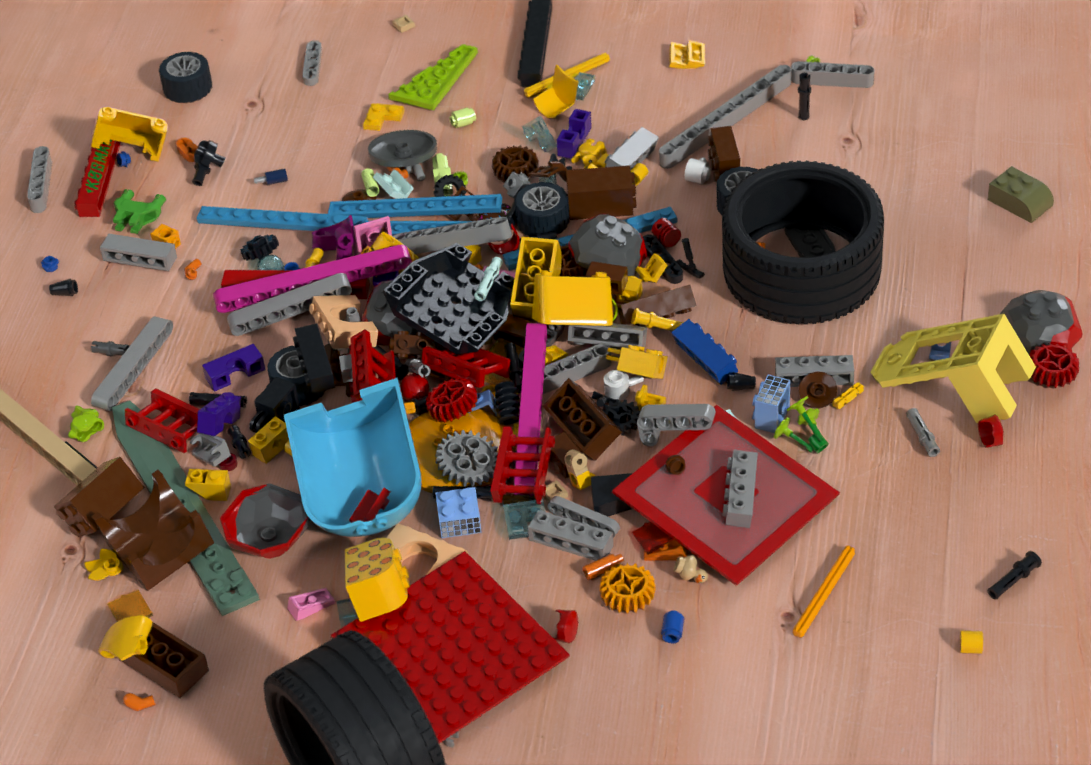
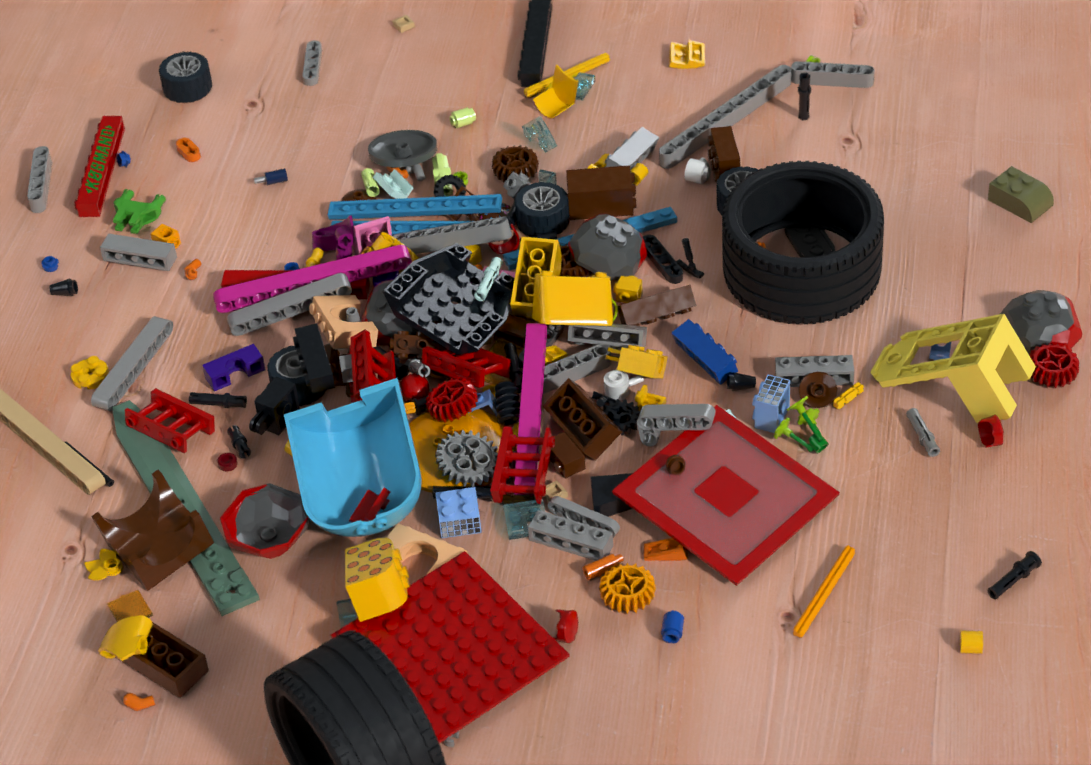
reddish brown brick [53,457,145,537] -> none
lime animal [68,406,104,442] -> none
yellow windscreen [91,107,168,162] -> none
dark grey pin [91,341,130,356] -> none
yellow slope [185,469,231,501] -> none
light grey hinge [190,433,231,467] -> none
black pin [192,140,225,186] -> none
dark azure plate [196,206,368,231] -> none
dark purple arch [197,392,241,436] -> none
black gear [240,234,279,261] -> none
yellow brick [248,416,289,464] -> none
clear light blue hair [257,255,284,270] -> none
bright pink slope [288,588,335,621] -> none
yellow plate [363,103,405,131] -> none
lime wing [388,44,478,110] -> none
reddish brown piece [529,154,589,183] -> none
dark purple arch [556,109,592,159] -> none
leg [565,450,595,490] -> none
yellow animal [571,138,607,168] -> none
reddish brown brick [585,261,628,295] -> none
yellow pin [631,308,684,331] -> none
clear red piece [632,522,674,555] -> none
yellow bracket [635,254,668,283] -> none
red piece [651,218,681,247] -> none
tan animal [674,555,708,583] -> none
light grey brick [722,450,758,528] -> none
none -> yellow plate [71,356,109,390]

